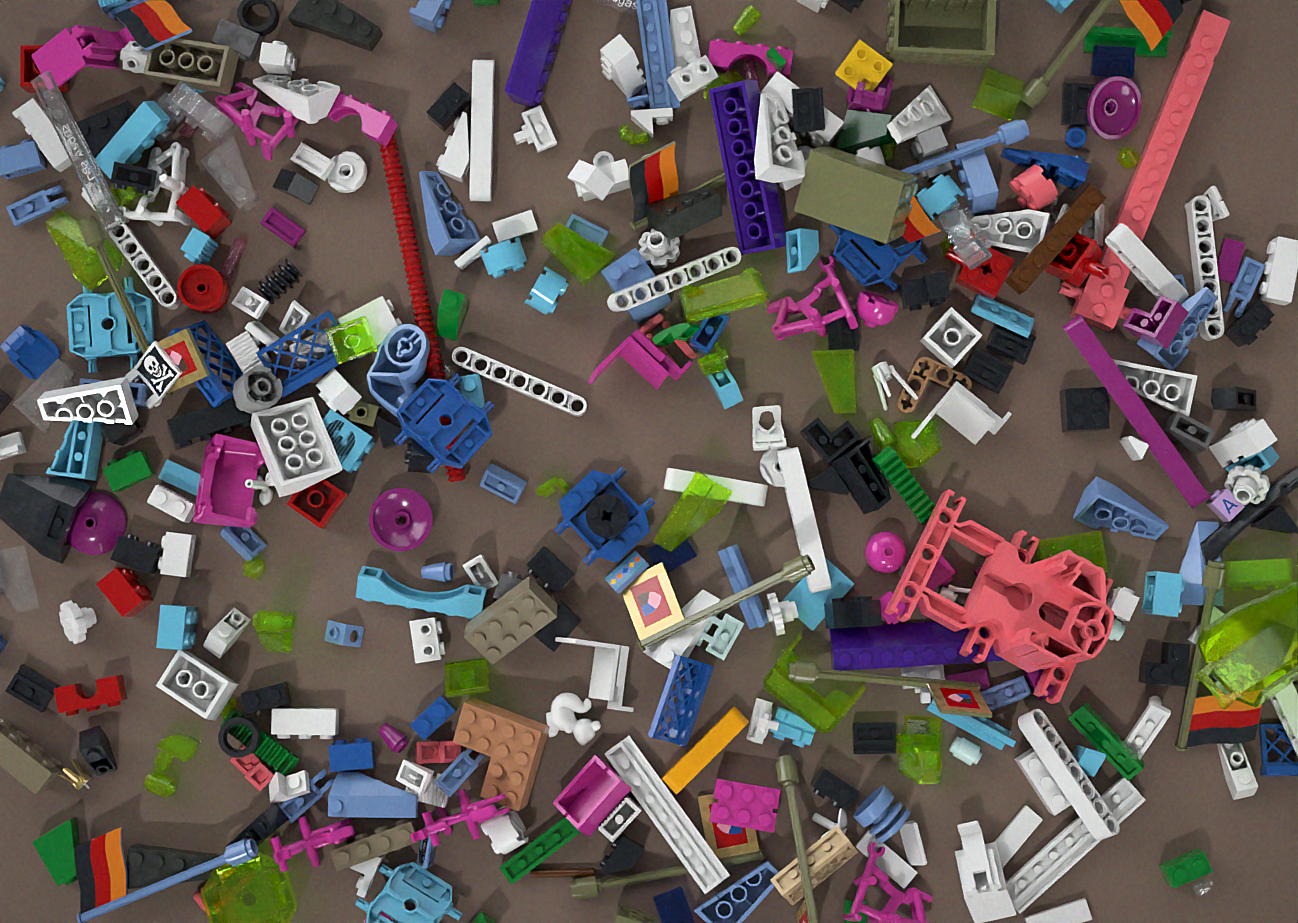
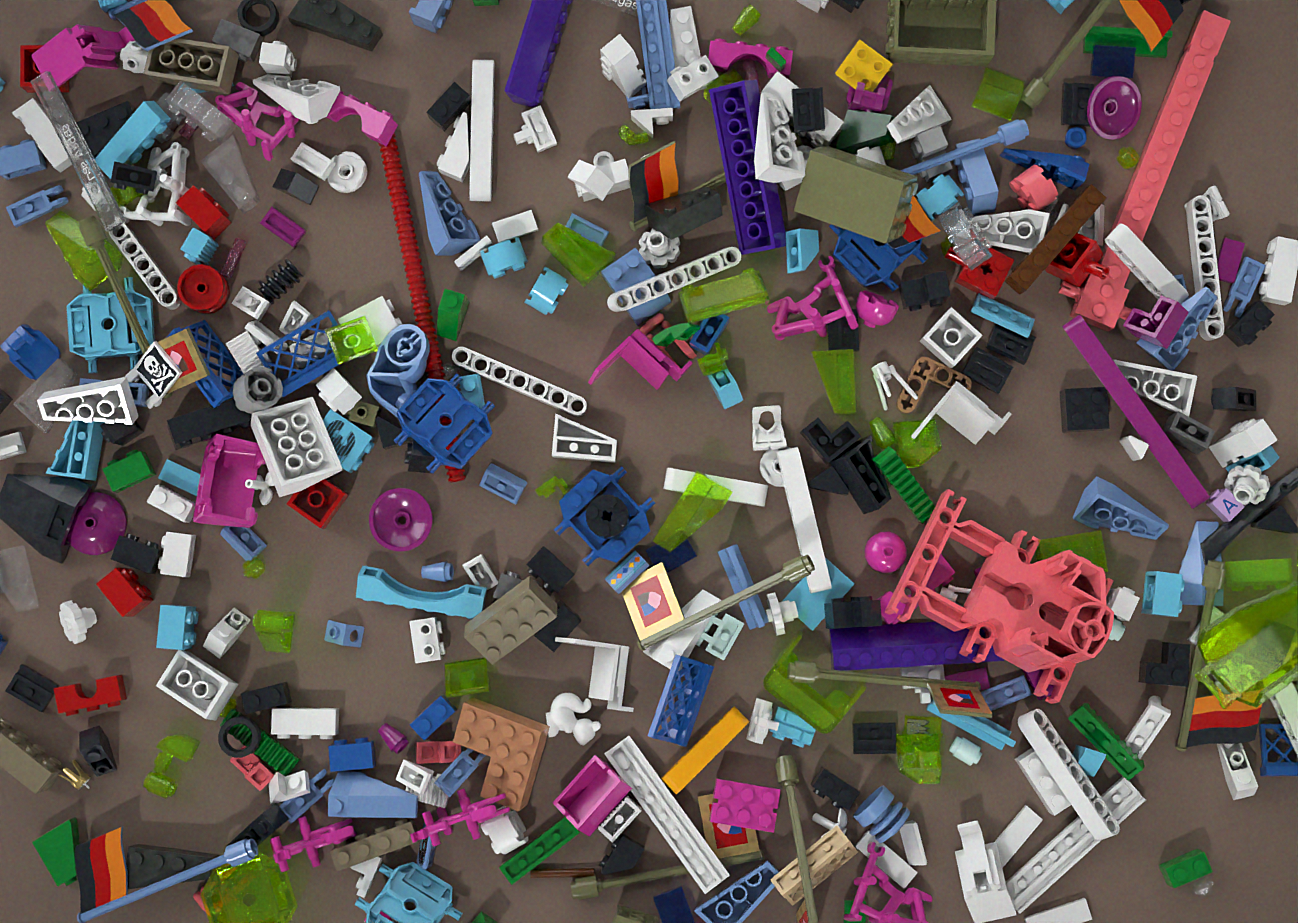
none -> white wedge [552,414,617,463]

